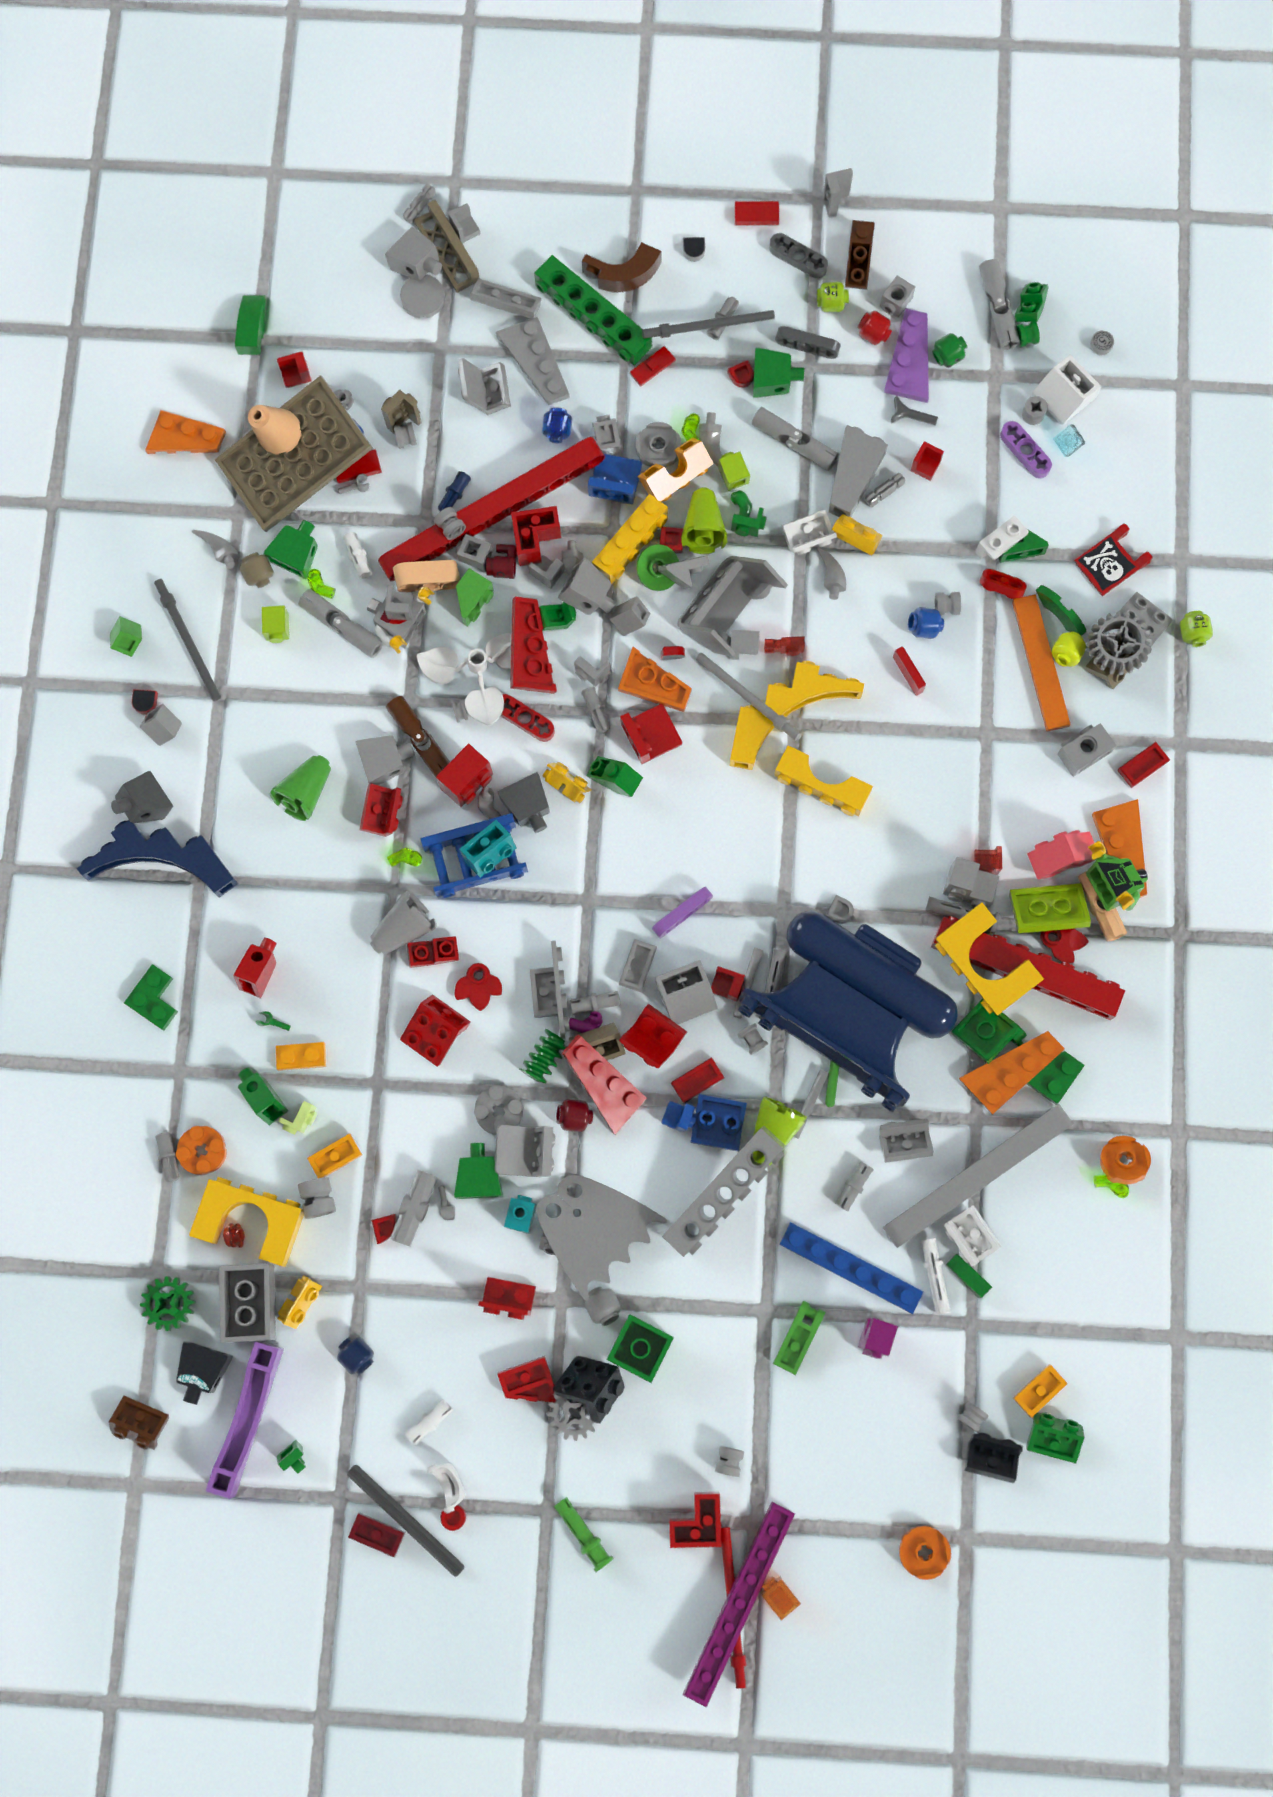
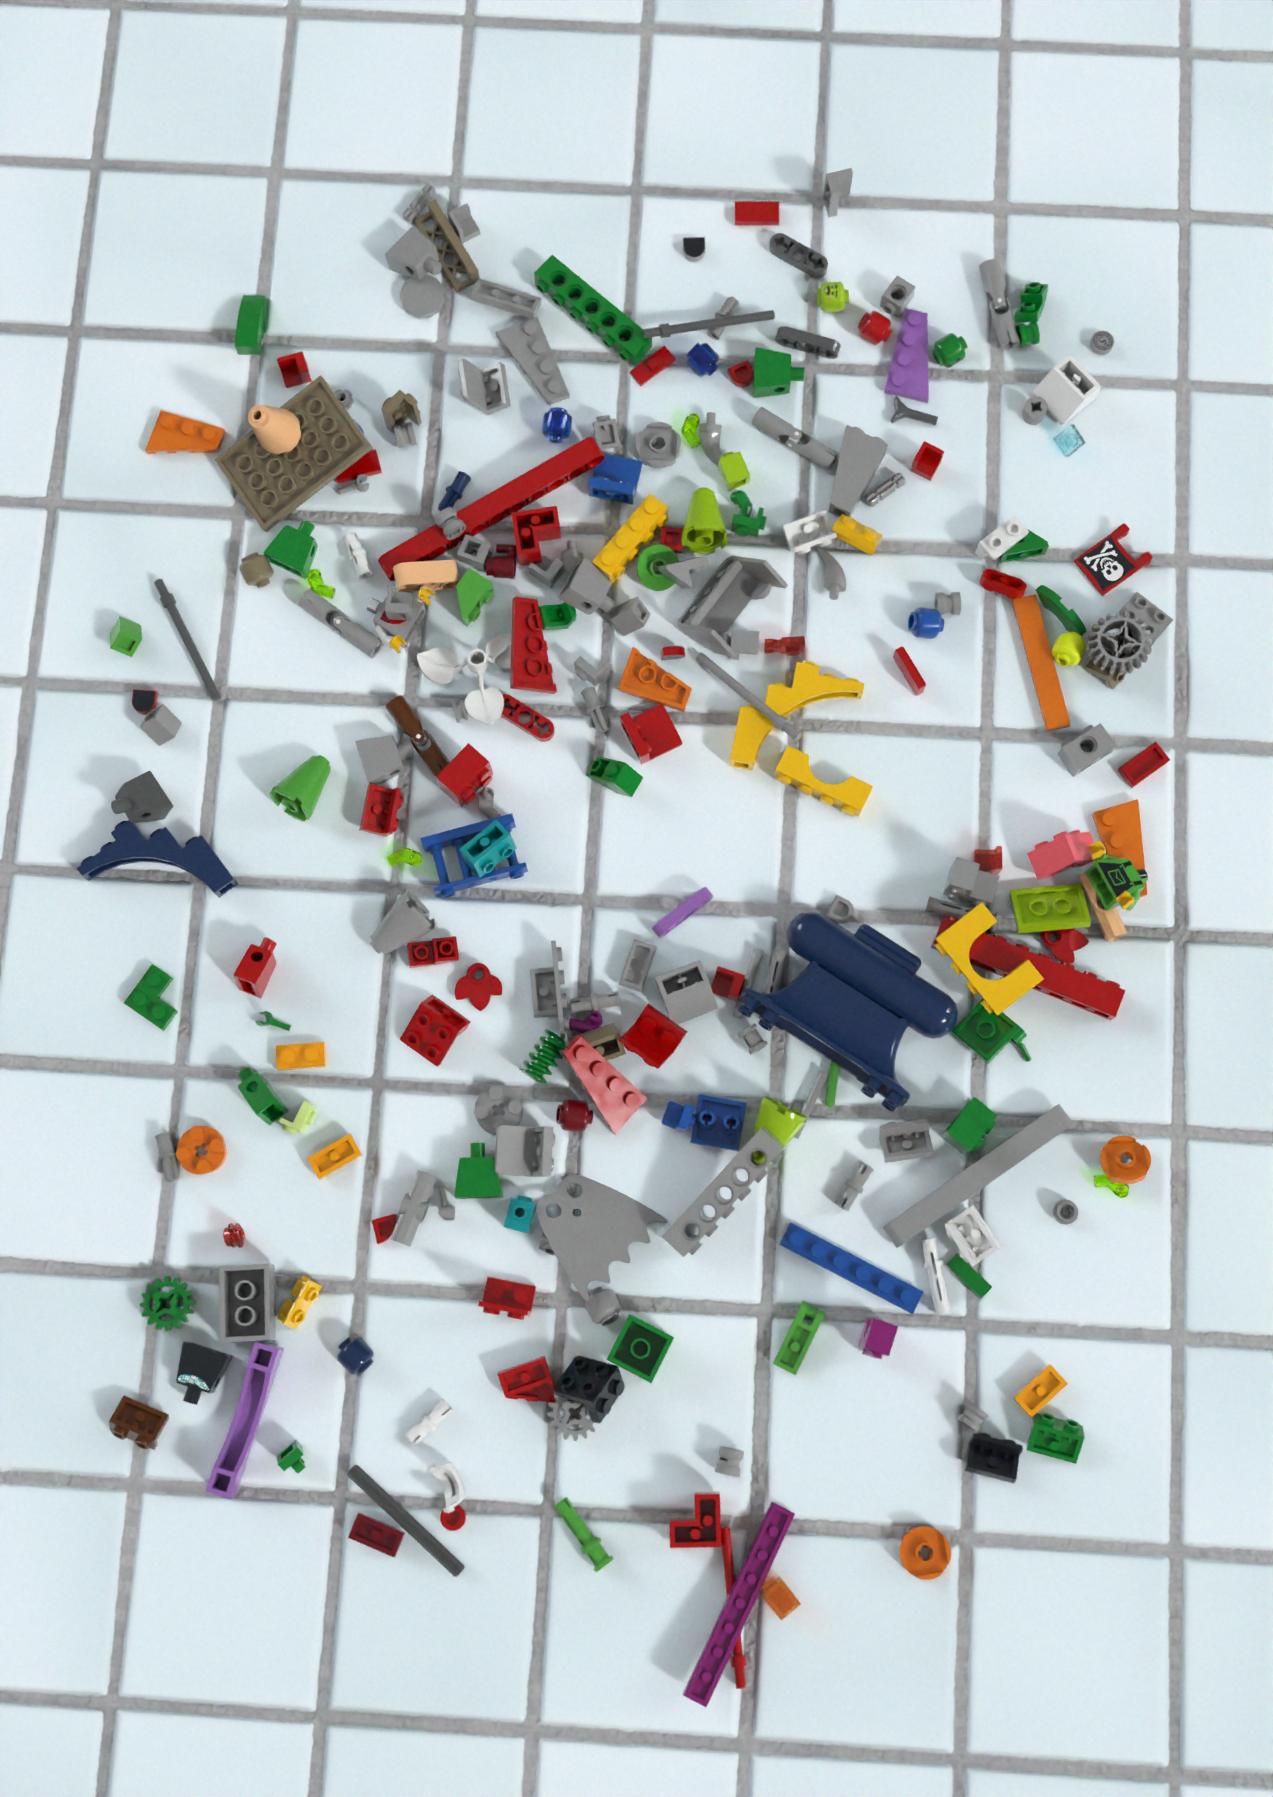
yellow arch [189,1177,304,1267] -> none
light grey bar [192,530,239,569] -> none
lime brick [261,605,290,643] -> none
light grey wheel [298,1177,336,1219] -> none
dark grey torso [497,772,550,833] -> none
yellow hinge [542,762,592,803] -> none
reddish brown arch [582,242,662,292] -> none
arch [638,438,714,502] -> none
red tile [671,1057,725,1104] -> none
reddish brown slope [845,220,875,290] -> none
orange wing [959,1031,1065,1115] -> none
medium lavender beam [1000,421,1052,478] -> none
green wing [1027,1051,1085,1105] -> none
lime head [1180,611,1213,647] -> none
none -> clear blue head [686,343,719,377]
none -> green brick [941,1097,997,1155]
none -> light grey plate [1053,1200,1078,1225]

